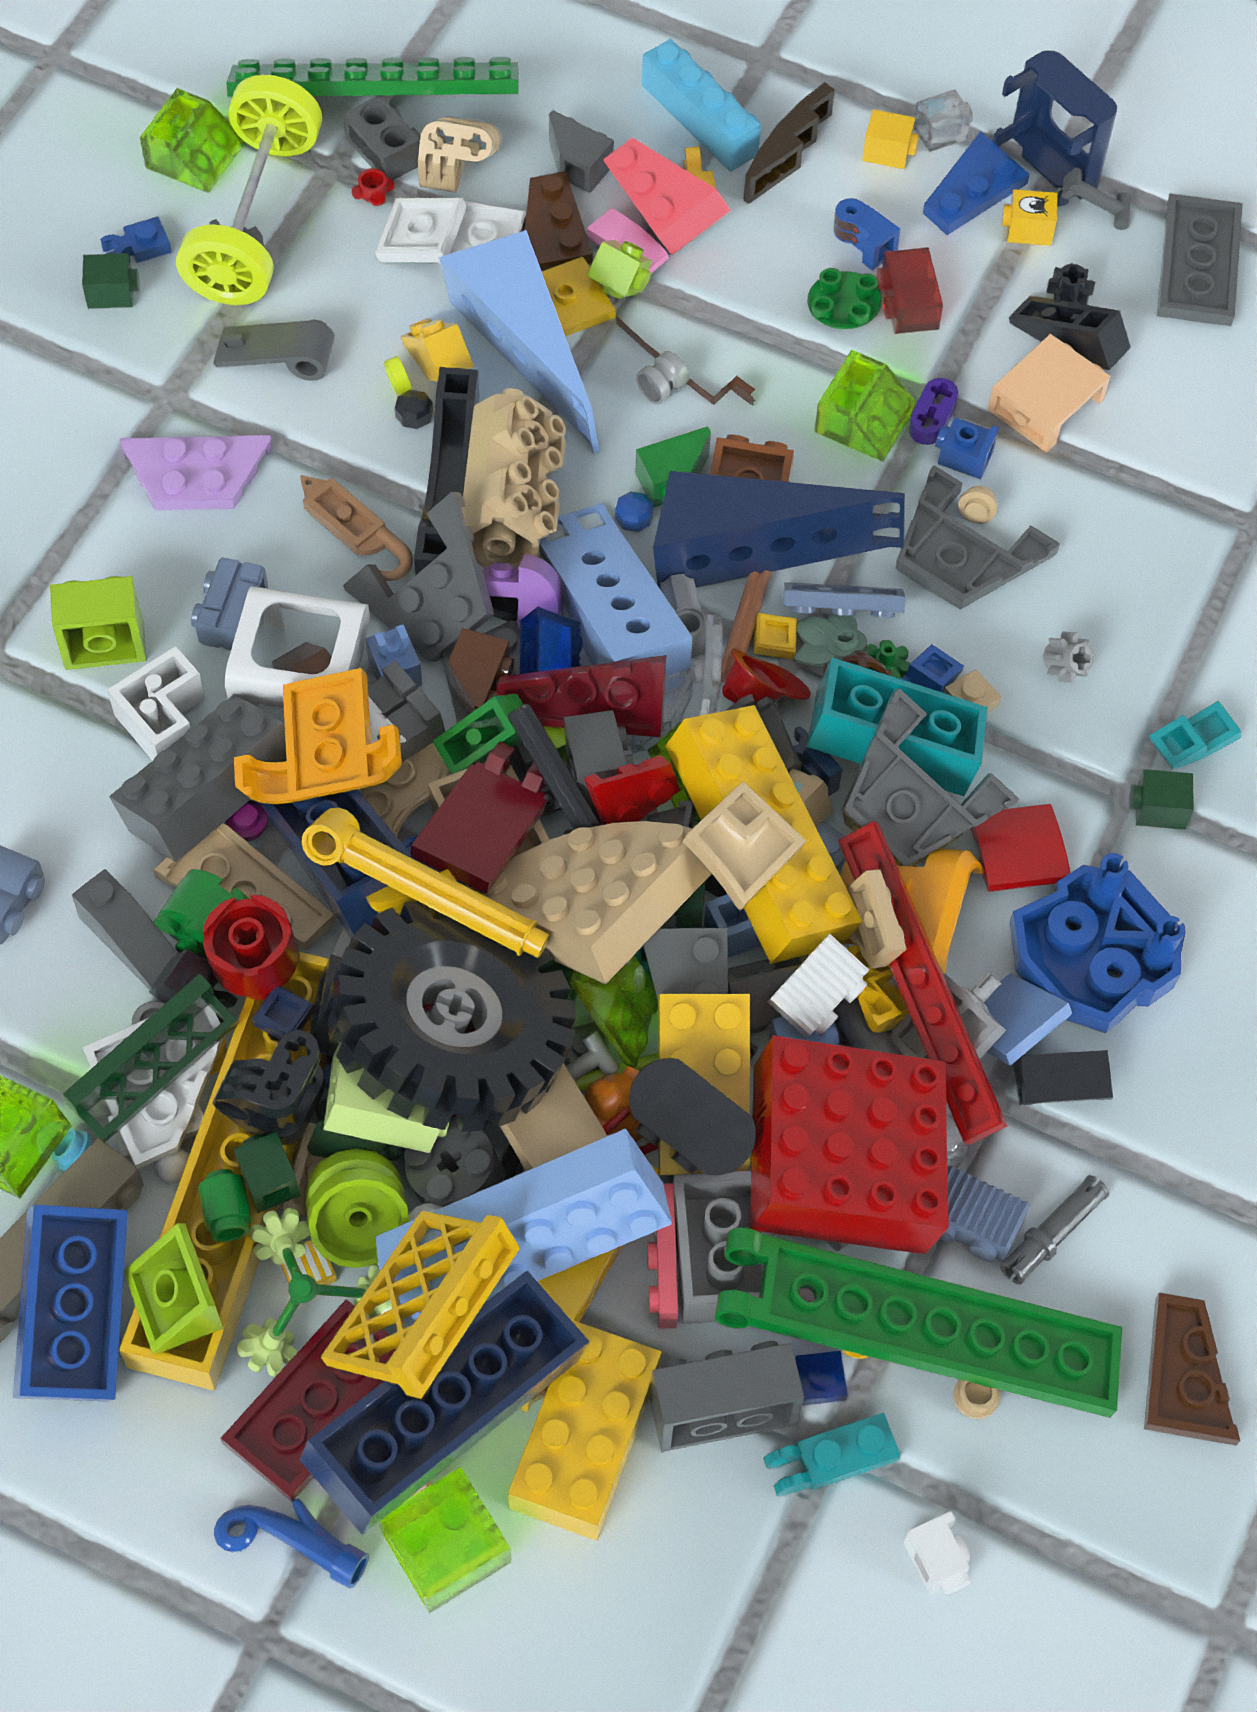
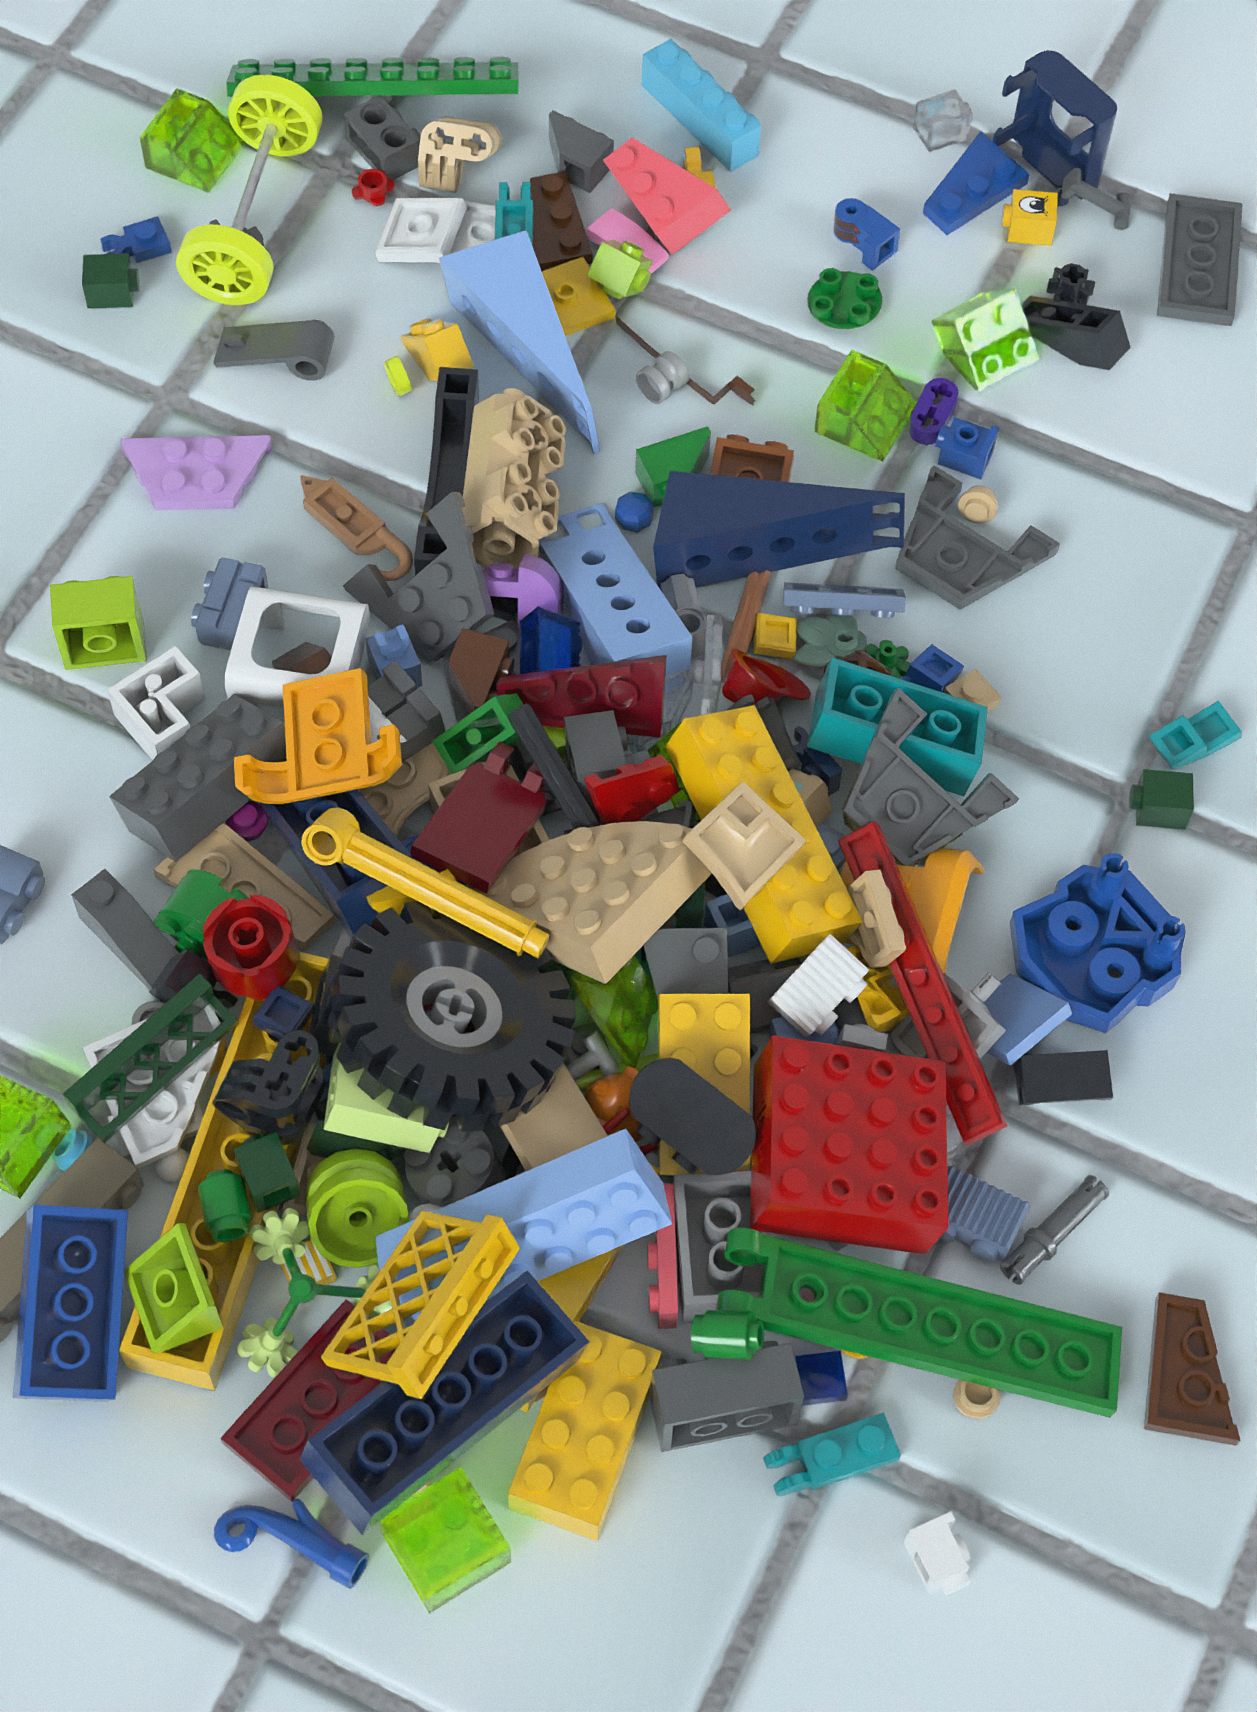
black tile [394,390,433,429] -> none
dark brown slope [743,82,835,204] -> none
yellow brick [862,109,919,169] -> none
clear red brick [877,247,943,334] -> none
red slope [970,804,1071,892] -> none
light nougat panel [988,334,1110,453] -> none
light grey gear [1042,631,1094,683] -> none
none -> teal hinge [495,182,534,247]
none -> green brick [691,1310,764,1359]
none -> light grey plate [835,1024,888,1052]
none -> clear neon green slope [931,289,1040,391]

